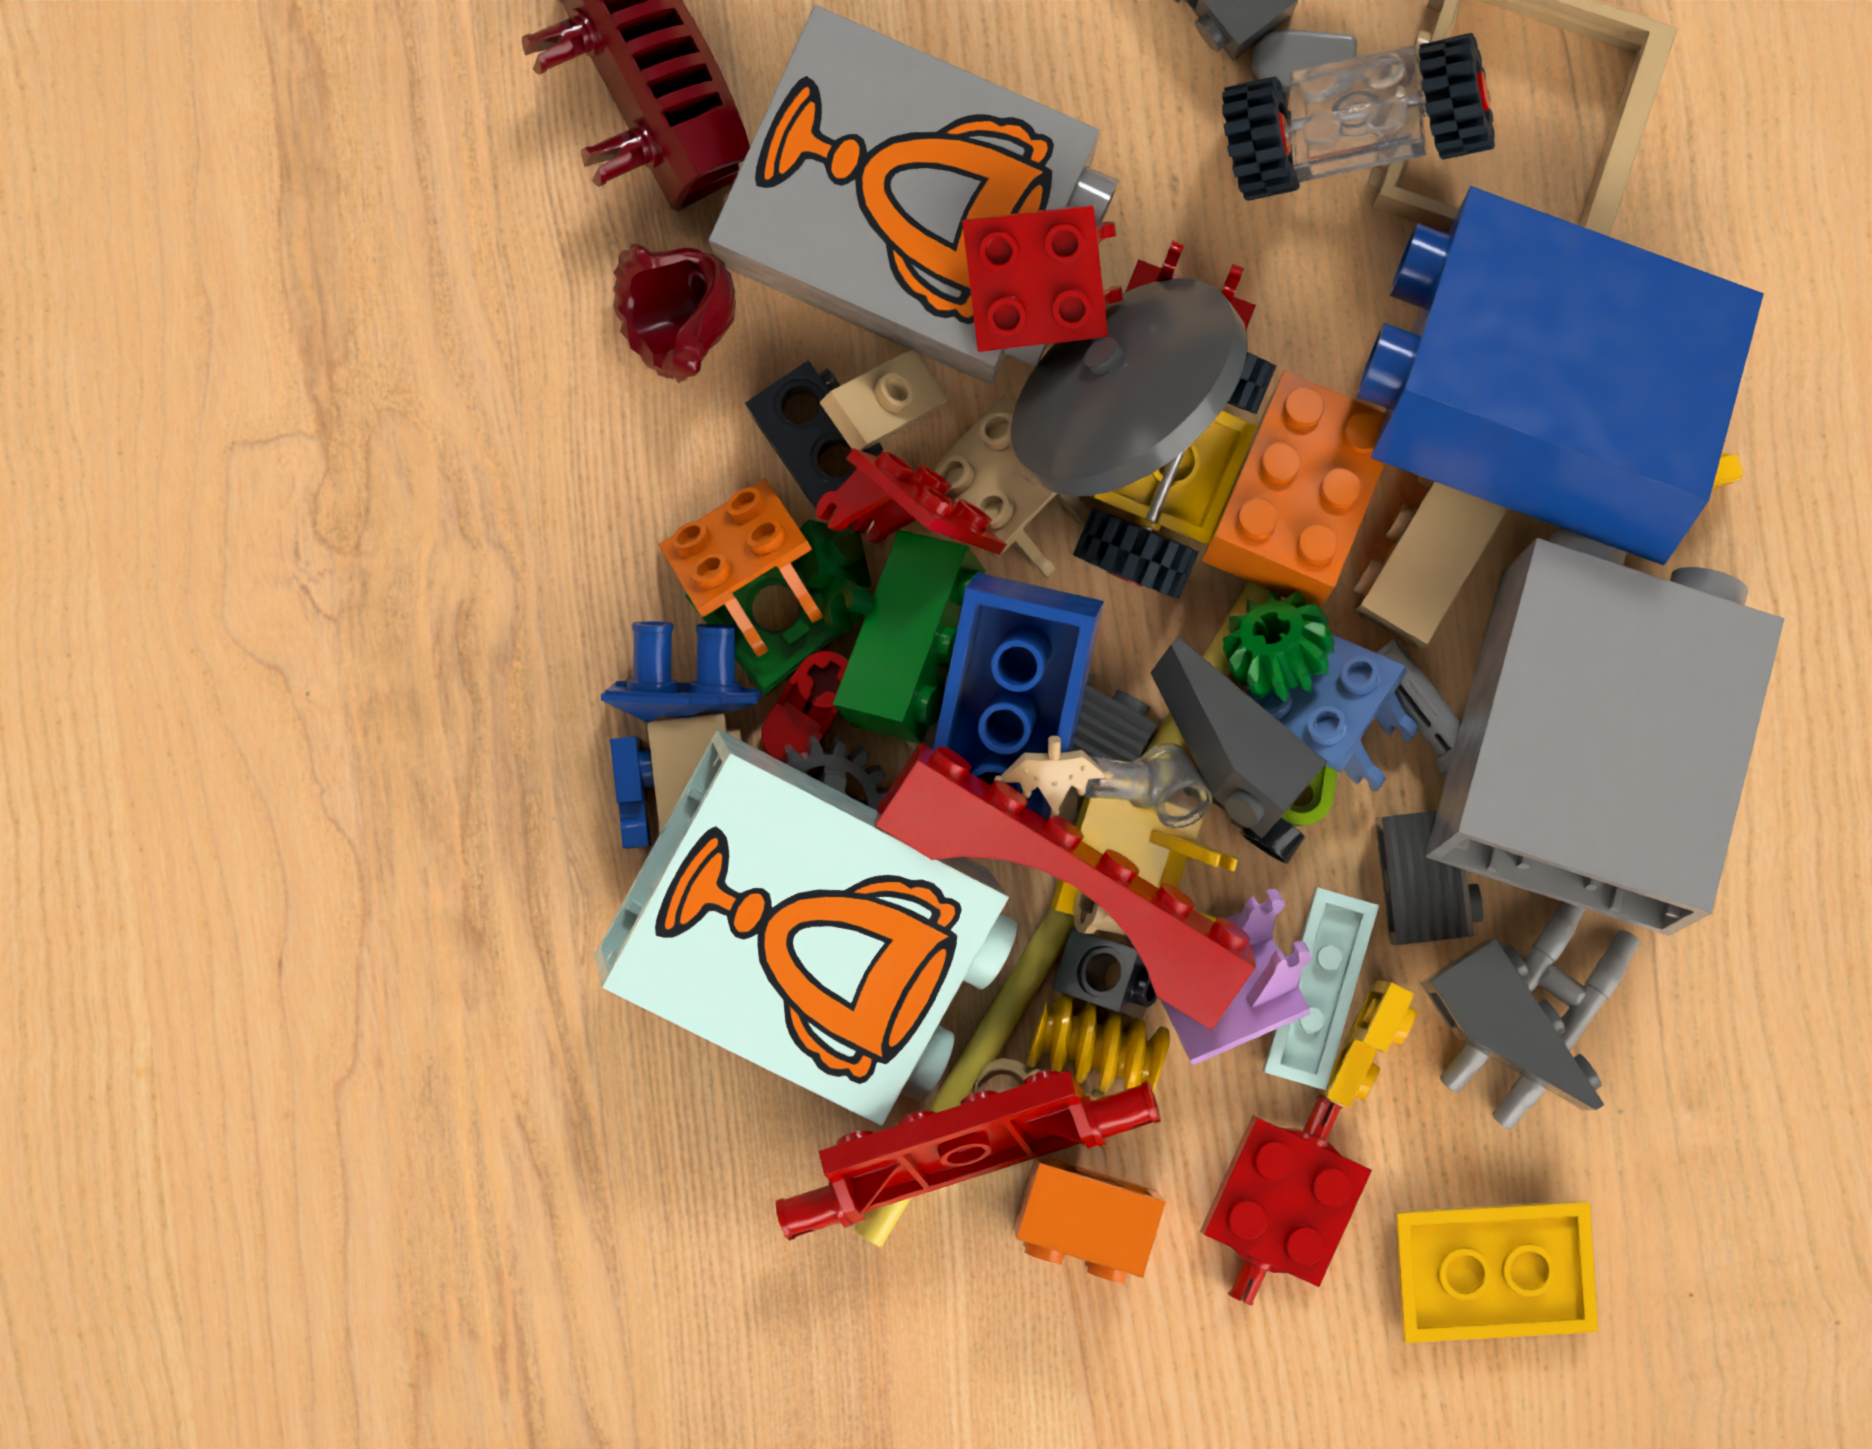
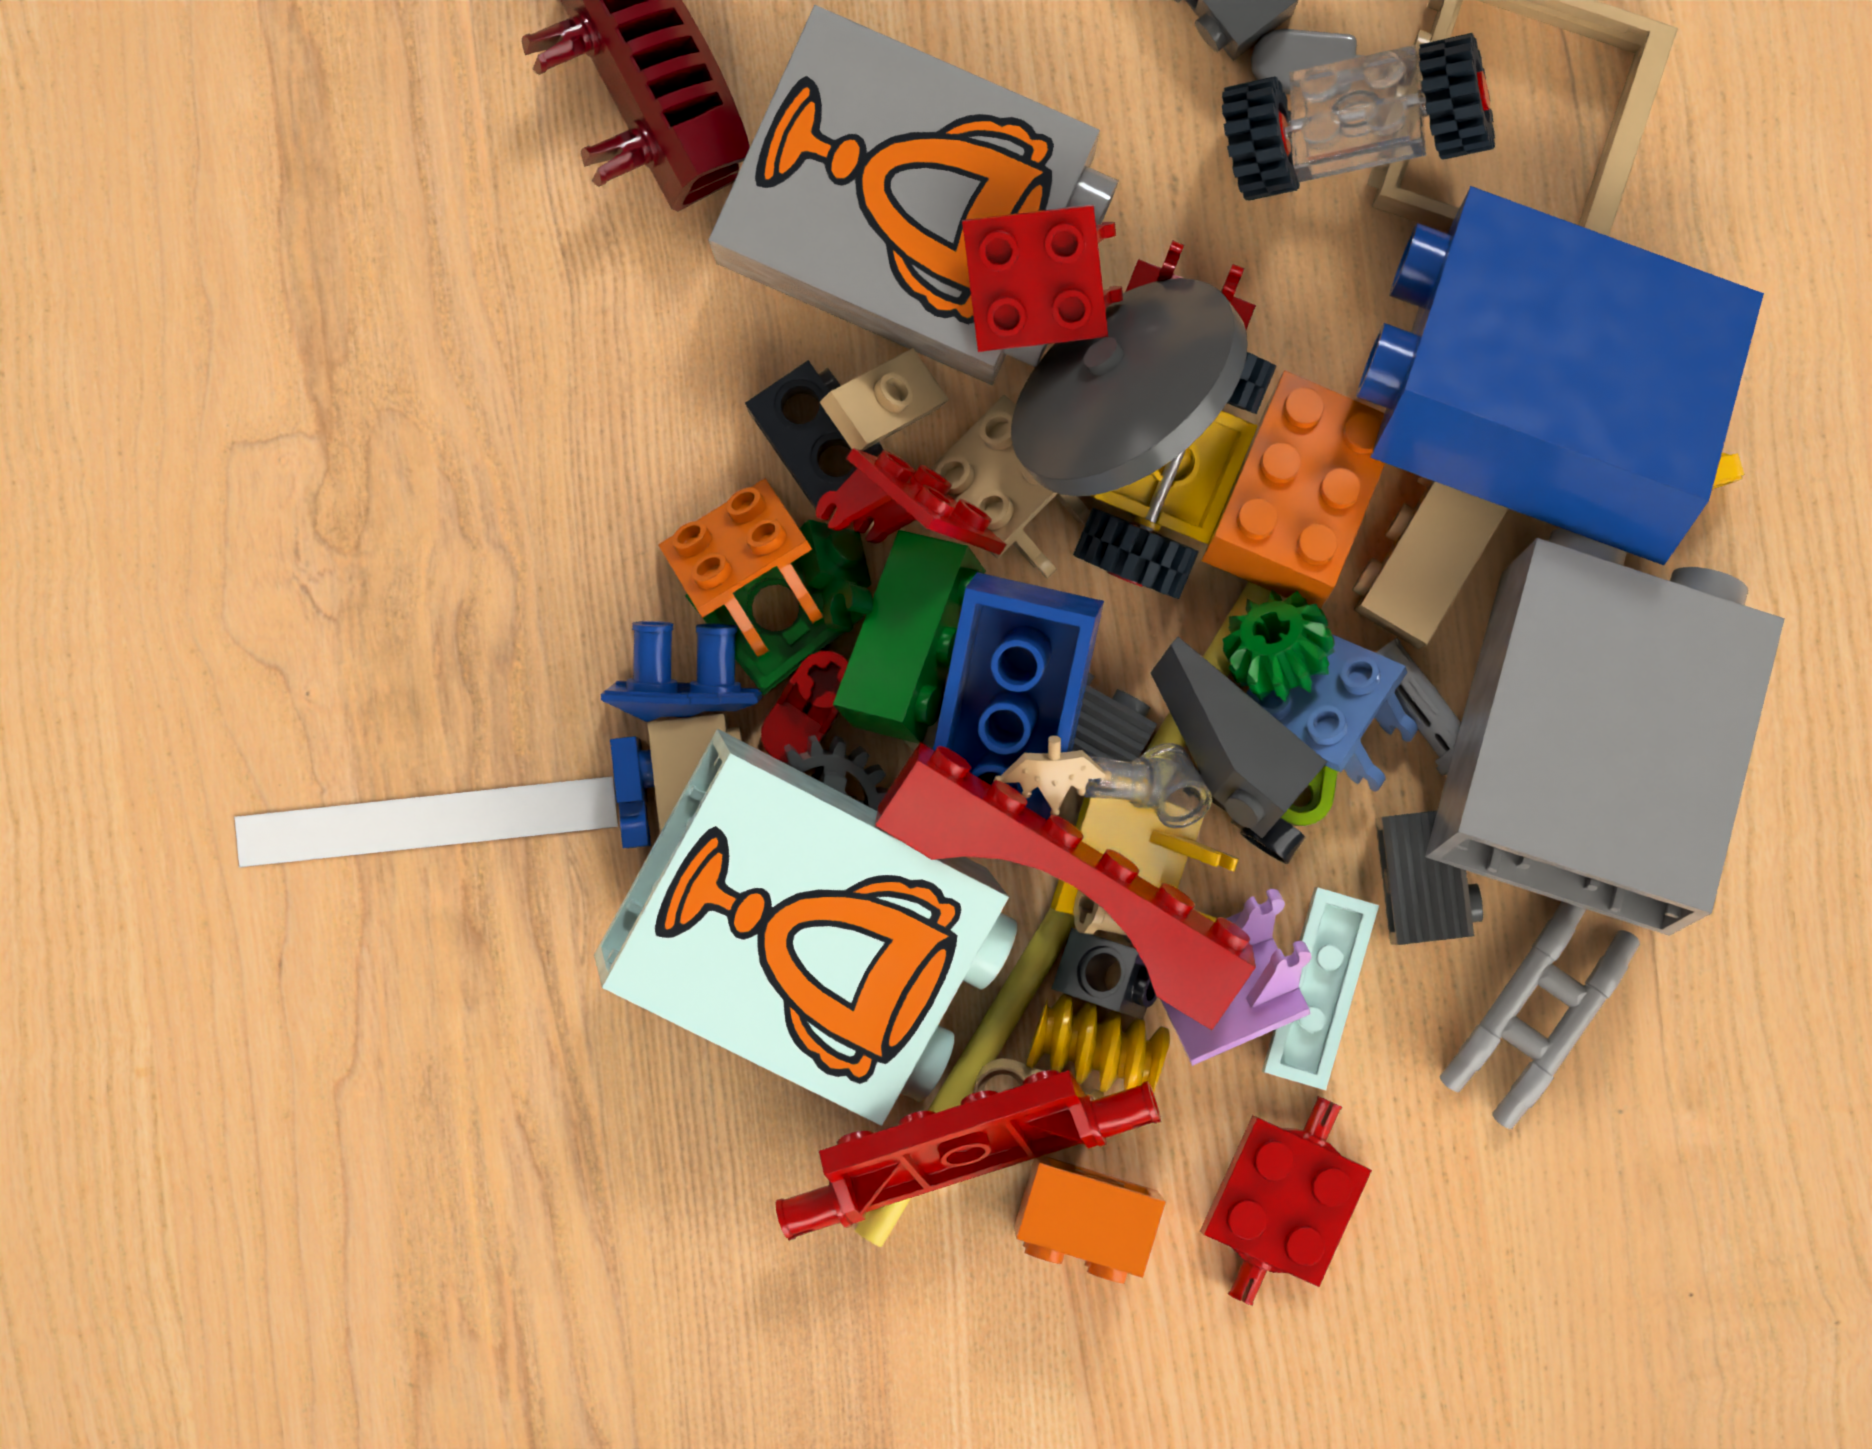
dark red hair [612,244,736,383] -> none
yellow plate [1319,979,1417,1108] -> none
yellow plate [1394,1200,1599,1343] -> none
dark grey slope [1420,939,1604,1110] -> none
none -> white sticker [234,776,618,867]

